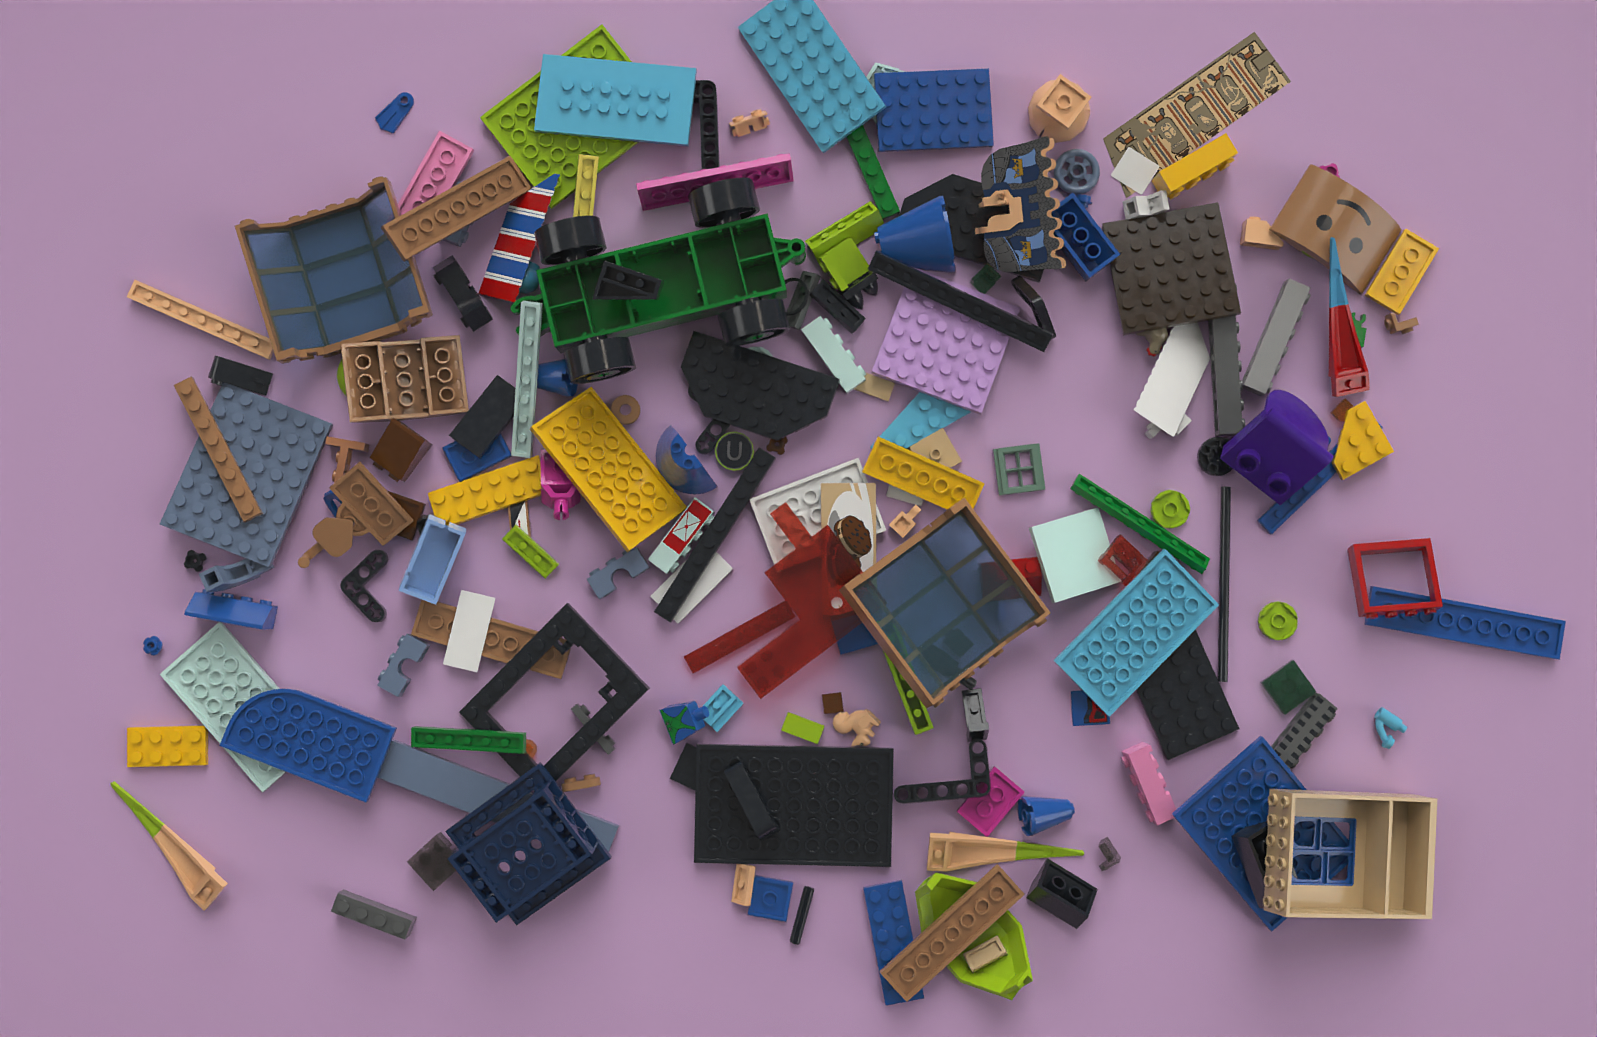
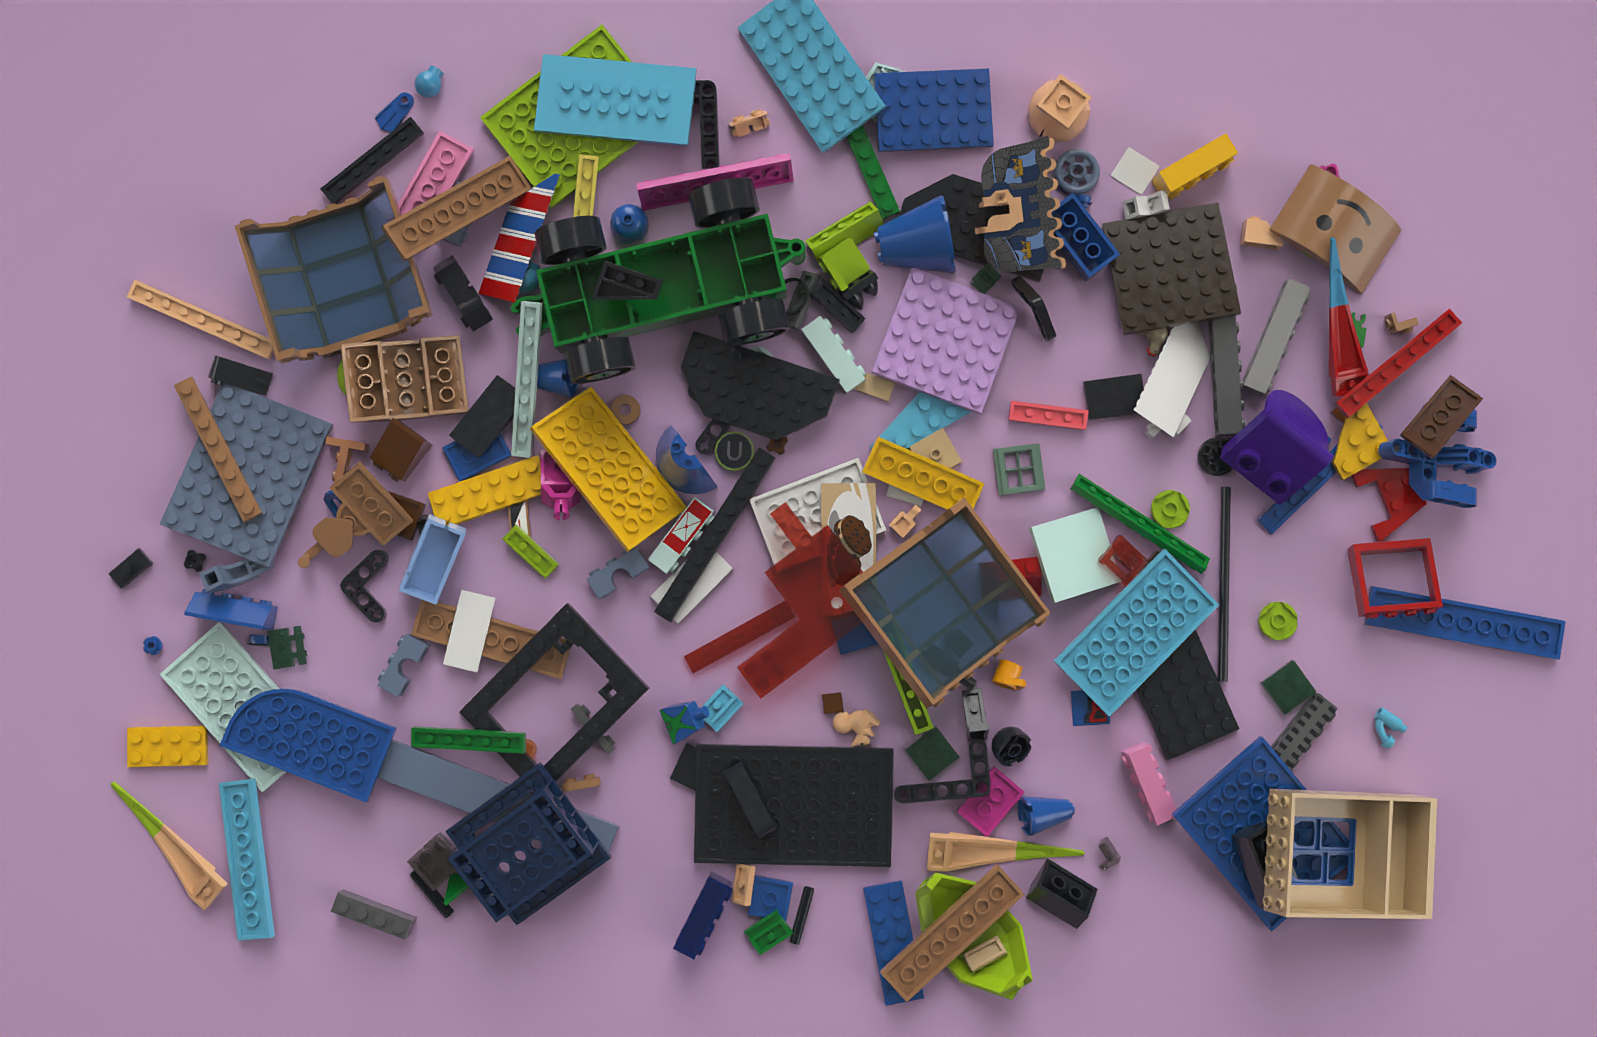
lime tile [781,712,824,744] -> none
black plate [868,250,1053,352] -> none
sticker [1103,32,1291,198] -> none
yellow plate [1365,229,1439,315] -> none
none -> black tile [109,548,153,589]
none -> medium azure plate [219,778,275,940]
none -> blue piece [249,635,269,646]
none -> clear green plate [268,625,308,670]
none -> black plate [320,117,424,204]
none -> black axle [410,868,454,918]
none -> dark azure piece [414,65,444,98]
none -> green slope [444,872,469,906]
none -> blue cylinder [610,204,649,244]
none -> clear blue brick [673,871,733,959]
none -> green plate [744,909,793,955]
none -> clear green plate [904,726,959,781]
none -> black cylinder [991,726,1031,767]
none -> light orange piece [992,659,1026,690]
none -> coral plate [1008,401,1089,430]
none -> black tile [1083,374,1144,420]
none -> red plate [1334,308,1462,419]
none -> red wing [1351,468,1427,542]
none -> blue piece [1378,405,1497,508]
none -> reddish brown tile [1400,375,1483,460]

